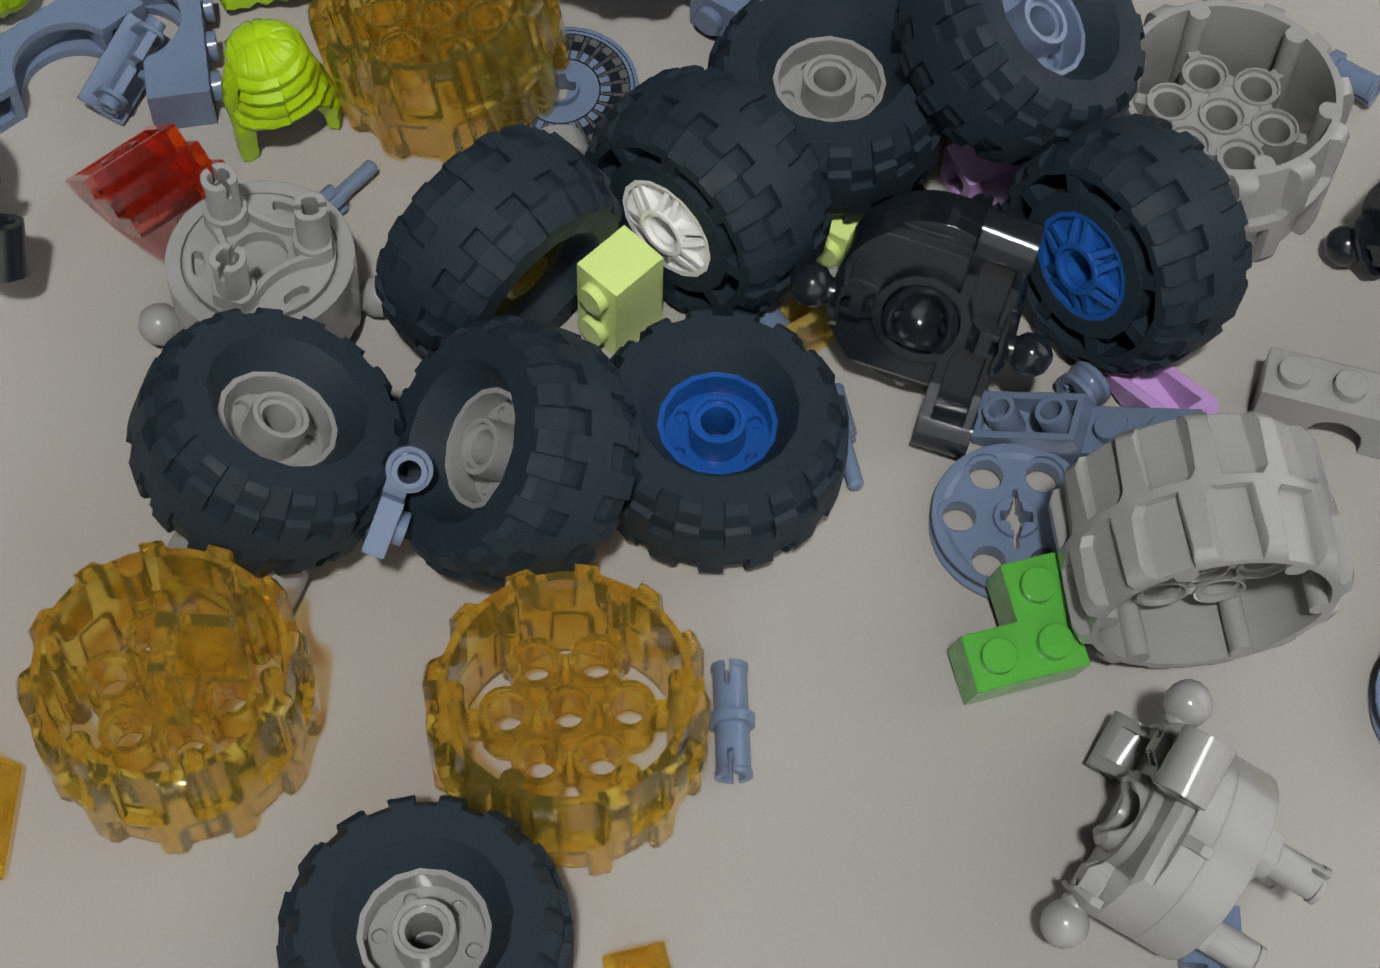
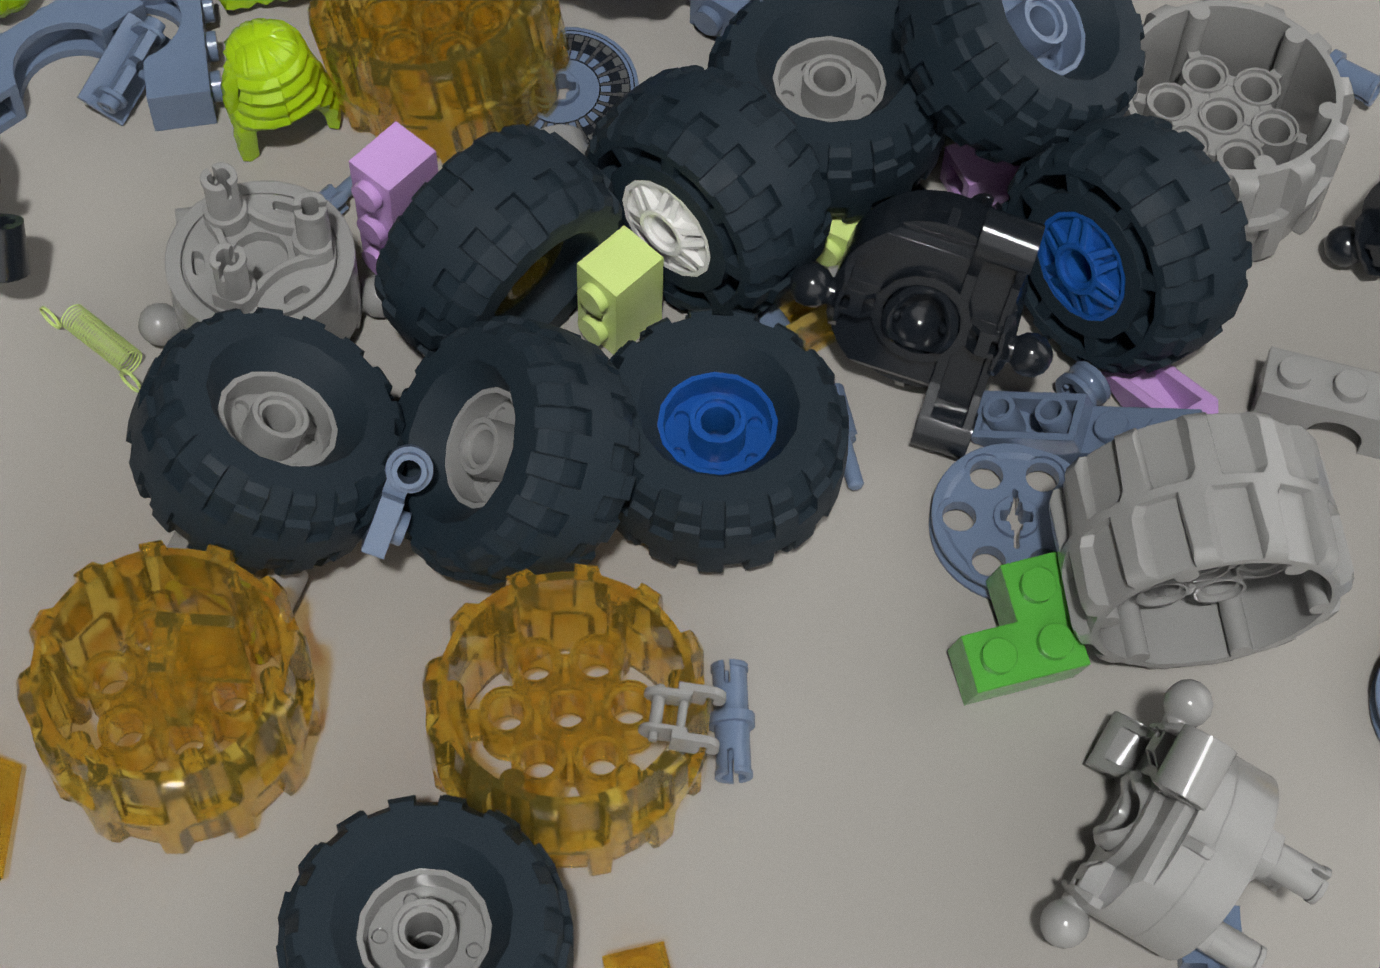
clear red slope [65,123,225,238] -> none
none -> yellowish green piece [39,304,142,393]
none -> lavender arch [349,121,438,275]
none -> light grey piece [638,681,726,755]

